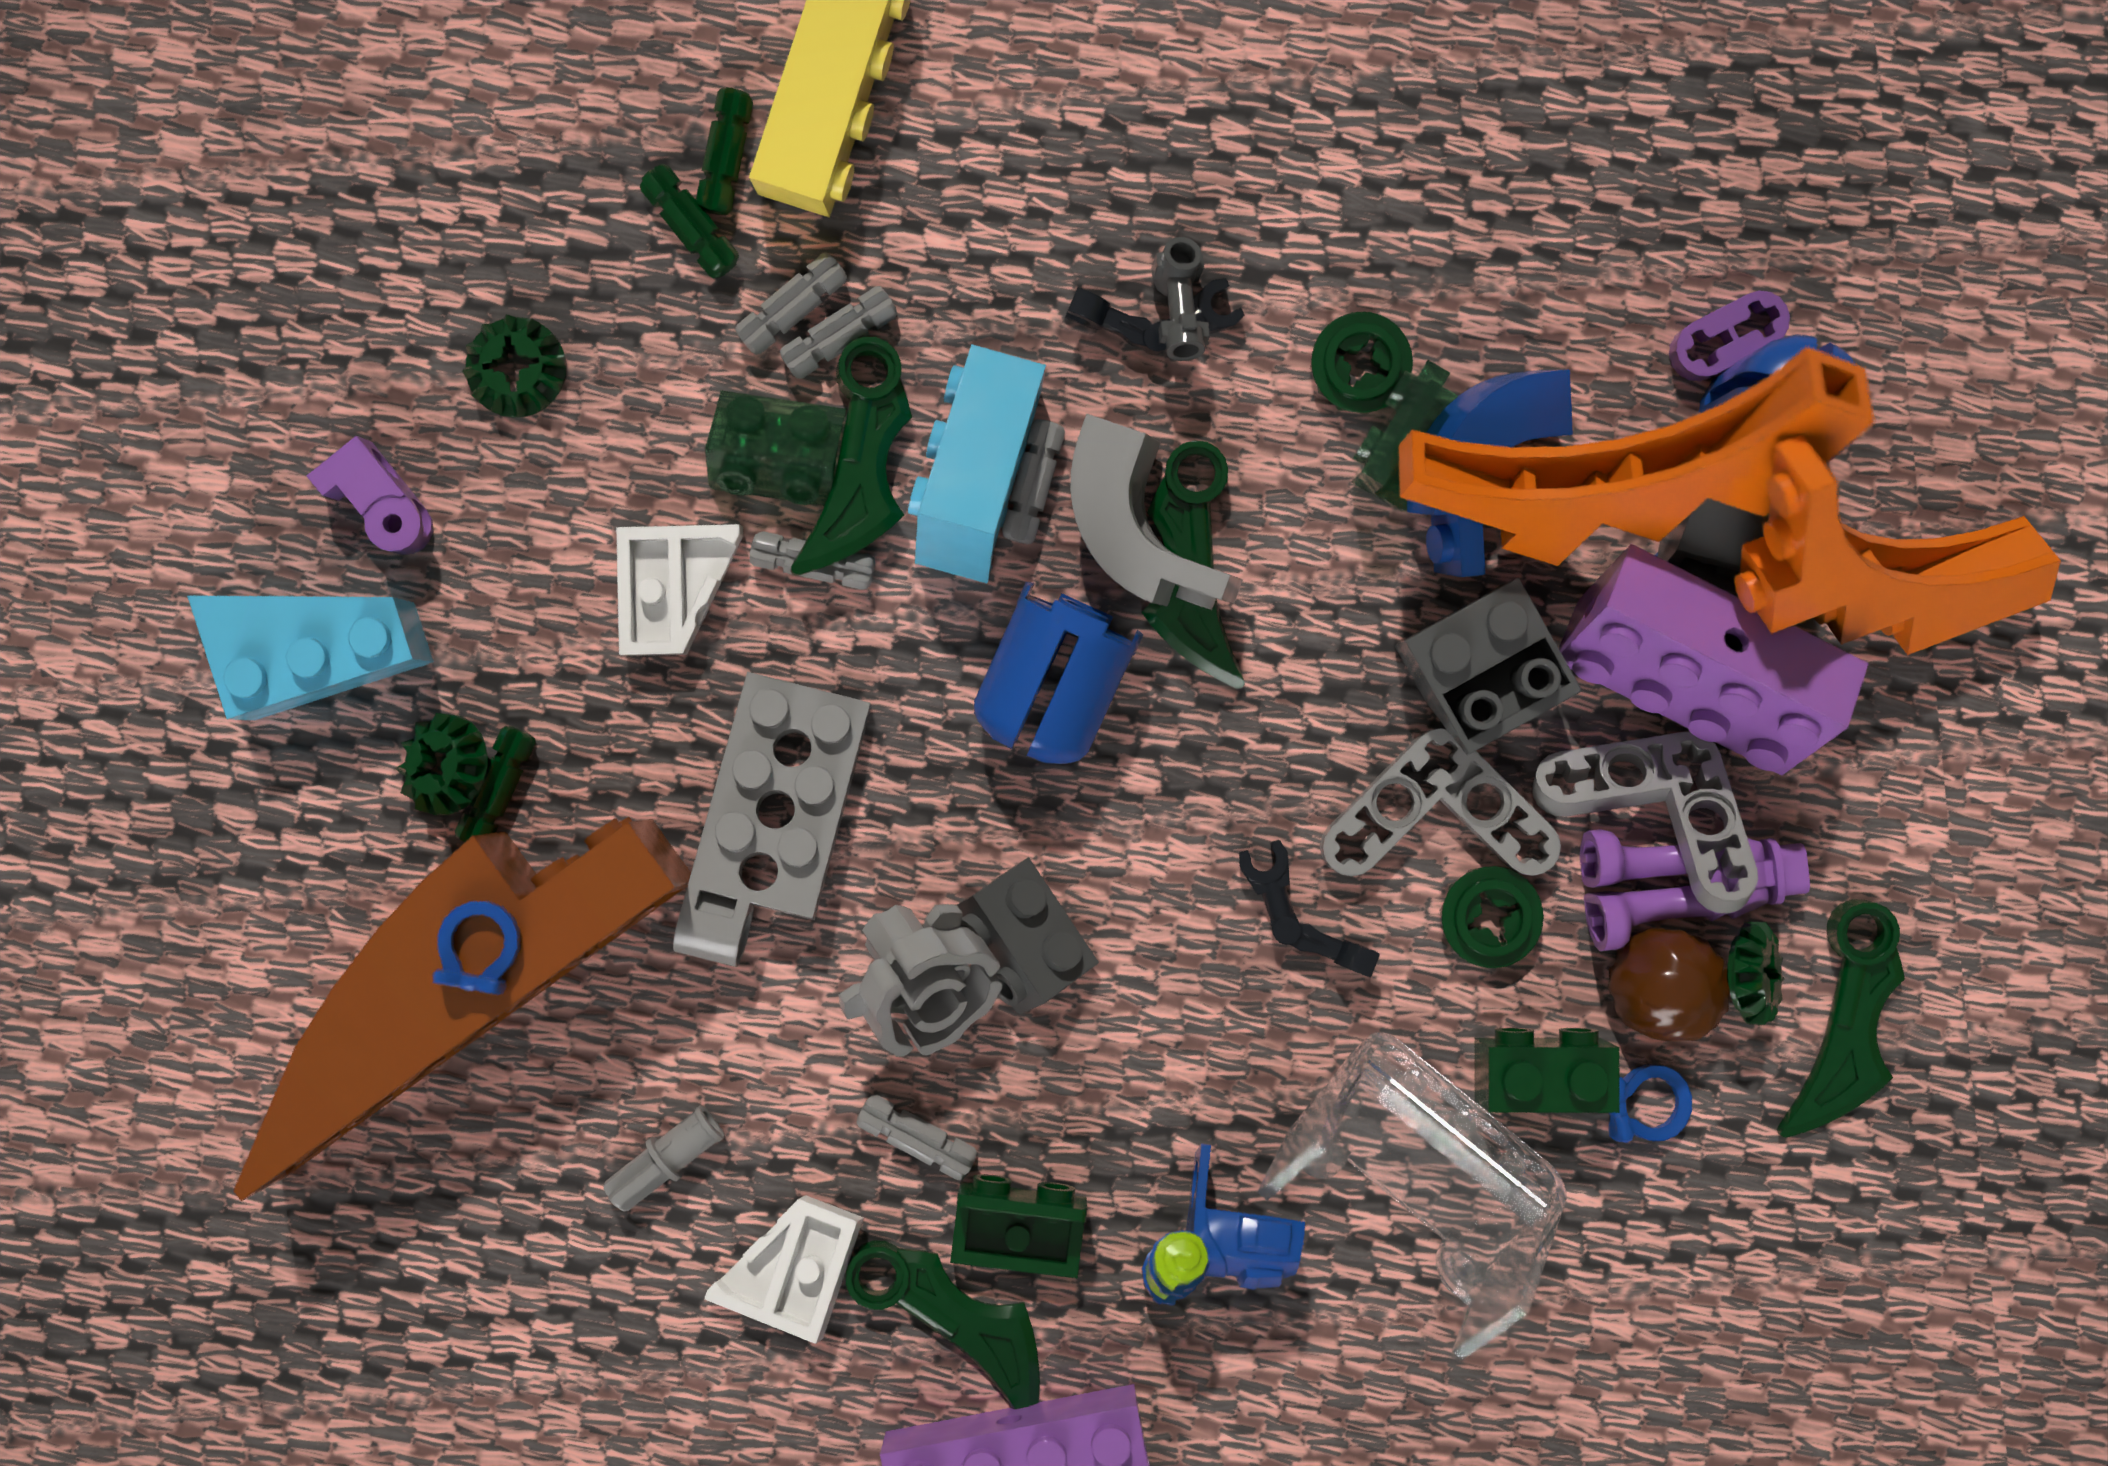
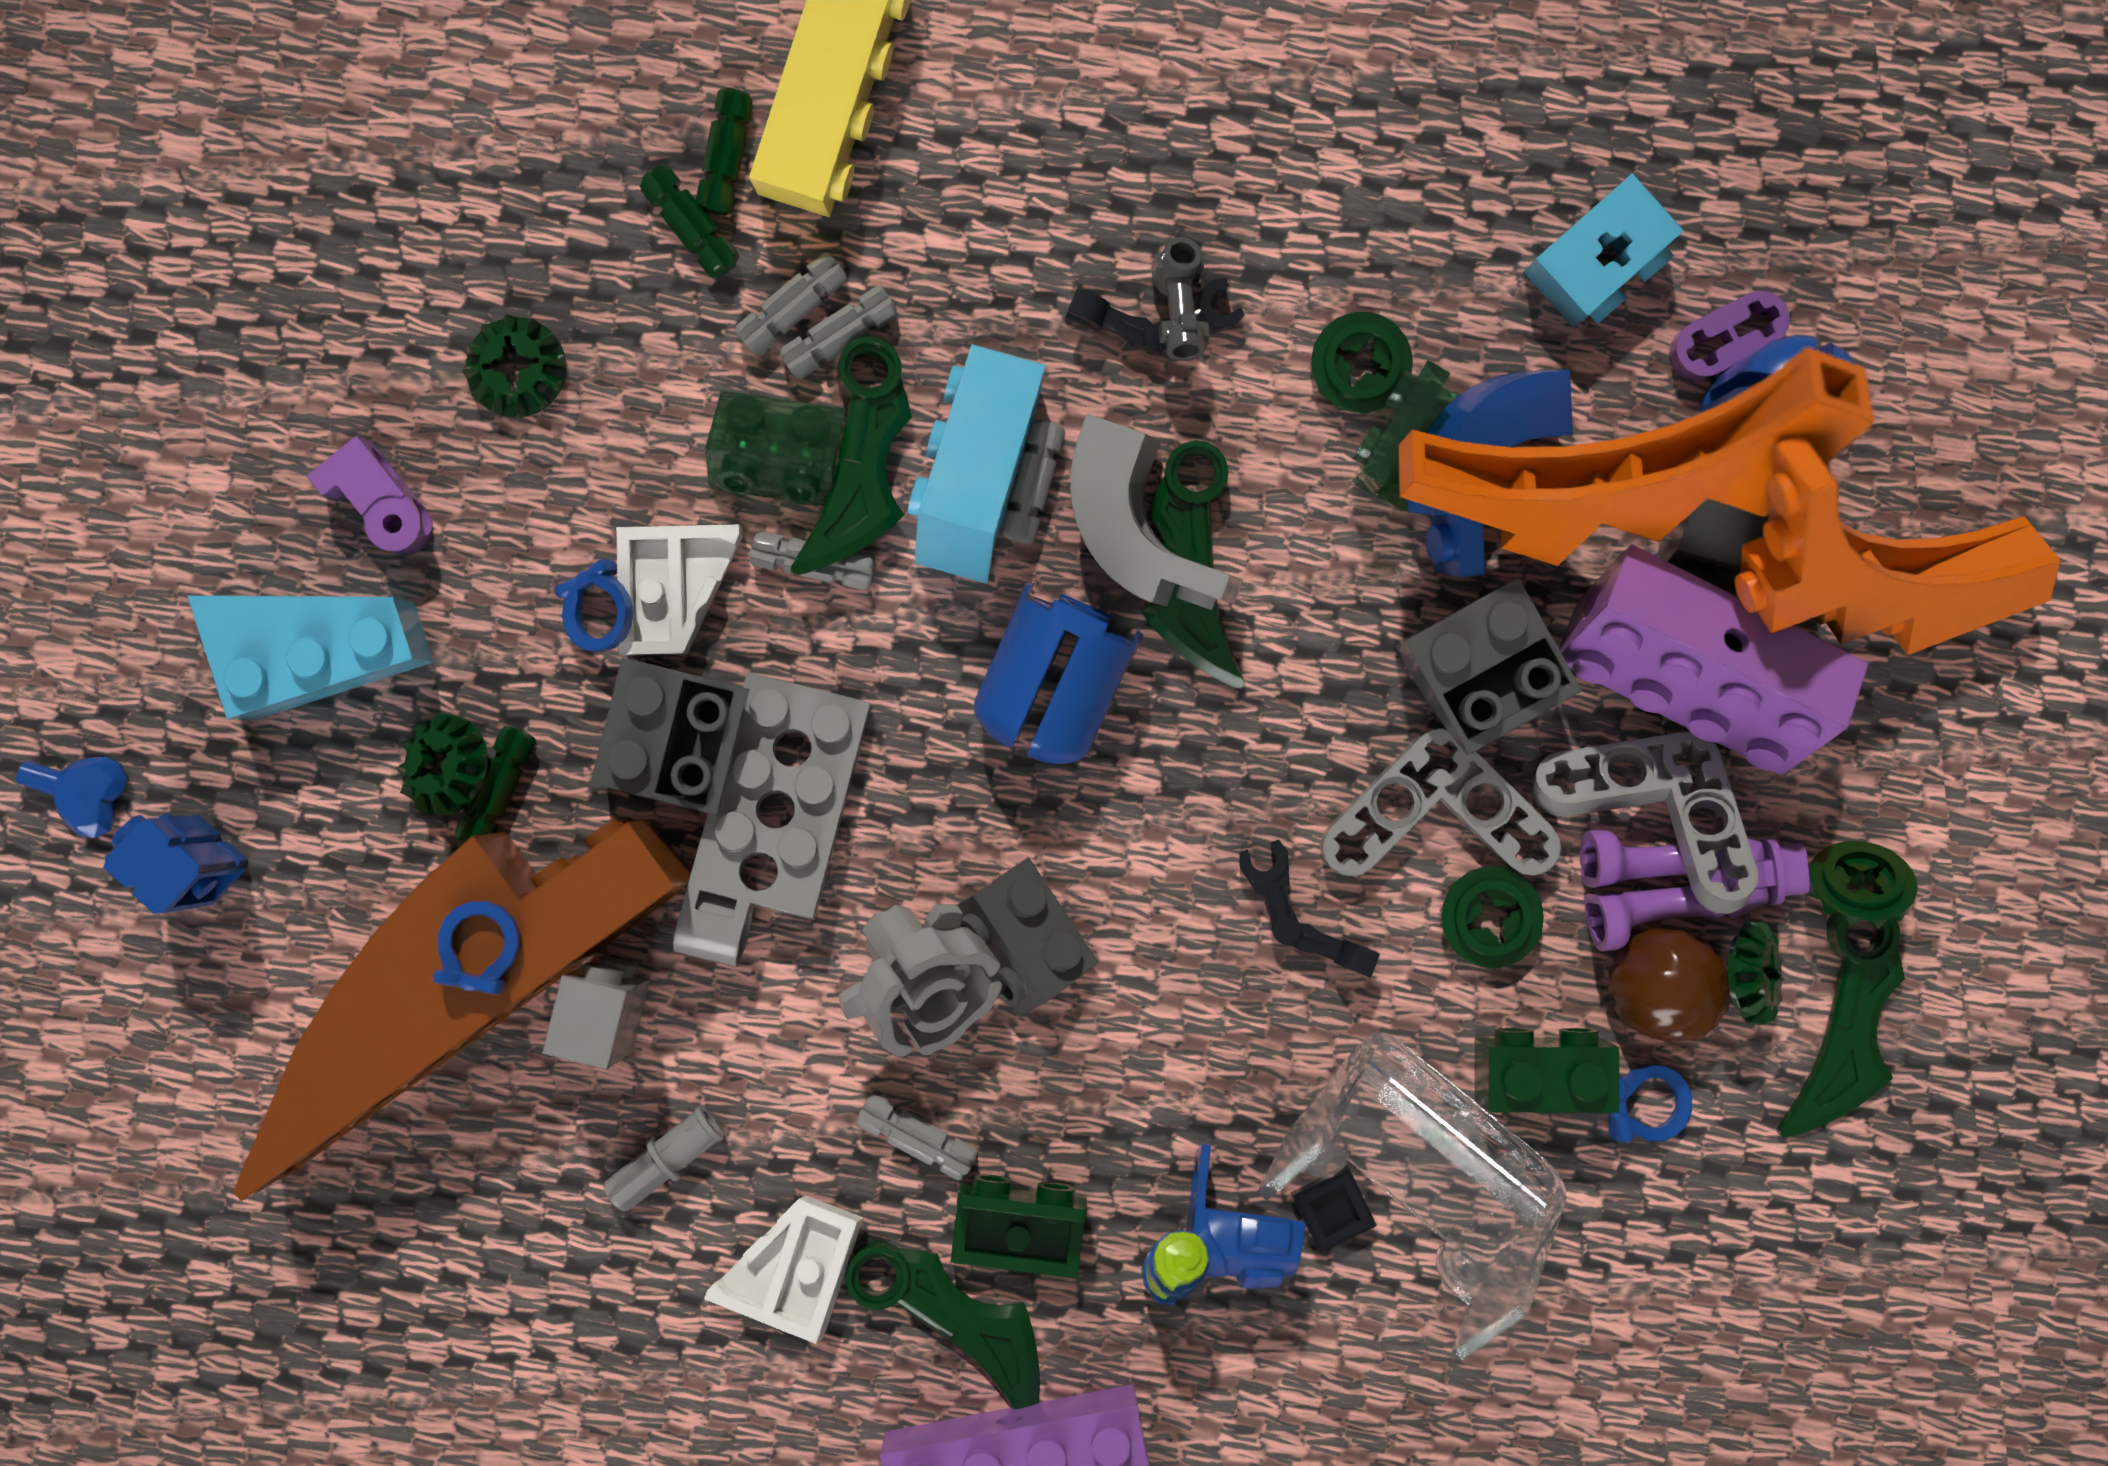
none -> blue rock [16,757,128,838]
none -> blue brick [103,813,248,915]
none -> light grey brick [542,956,651,1070]
none -> blue piece [554,559,634,652]
none -> dark grey slope [590,657,750,815]
none -> black tile [1290,1165,1377,1253]
none -> medium azure brick [1523,173,1684,328]
none -> dark green gear [1809,841,1918,929]

